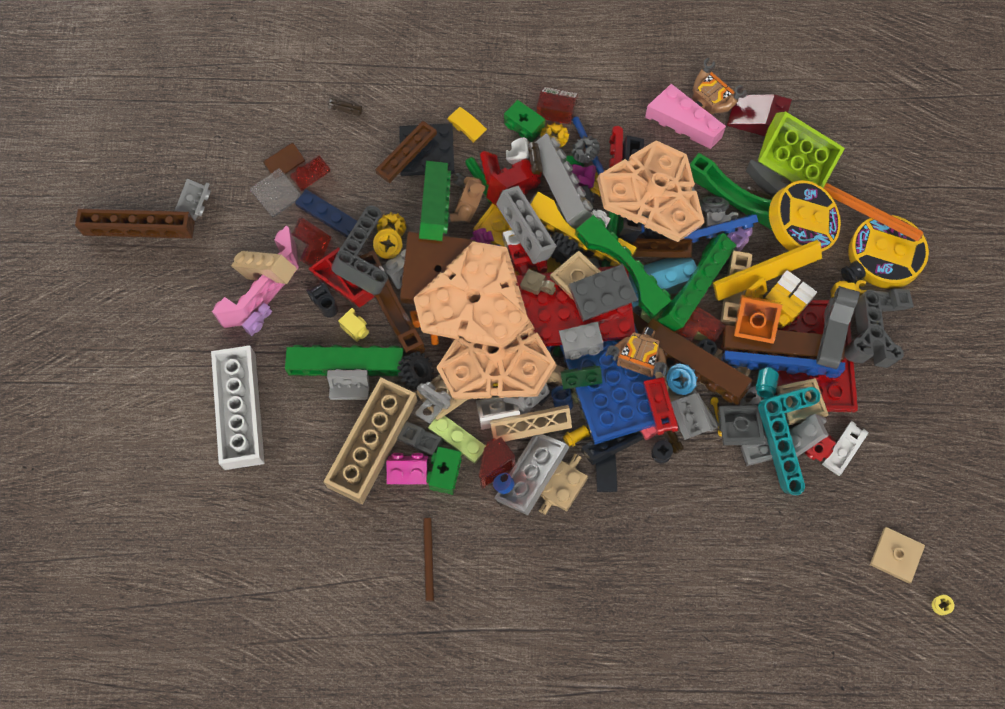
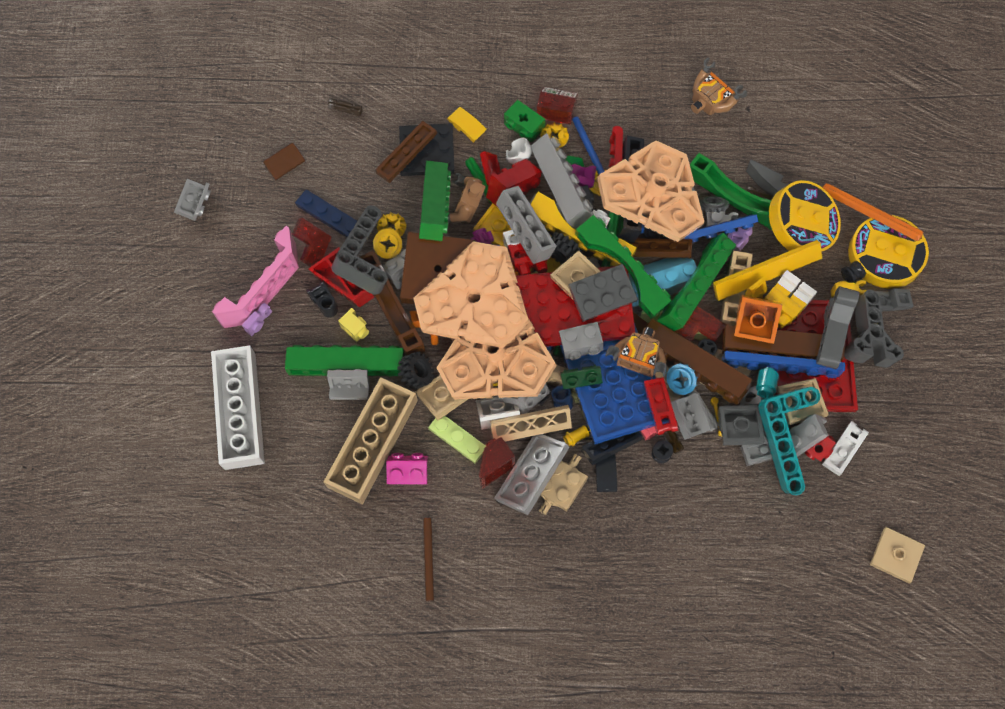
reddish brown brick [75,209,195,238] -> none
tan arch [231,251,297,284] -> none
clear tile [250,168,301,218] -> none
clear red tile [290,156,330,191] -> none
dark grey slope [397,421,444,456] -> none
light grey bracket [415,382,451,423] -> none
green brick [426,447,462,495] -> none
blue tile [493,473,514,494] -> none
dark tan plate [520,269,556,295] -> none
dark brown axle [528,142,543,175] -> none
dark grey gear [571,135,600,163] -> none
bright pink wedge [645,84,726,149] -> none
dark red slope [727,94,792,136] -> none
lime slope [758,112,845,188] -> none
light yellow bush [932,595,954,615] -> none

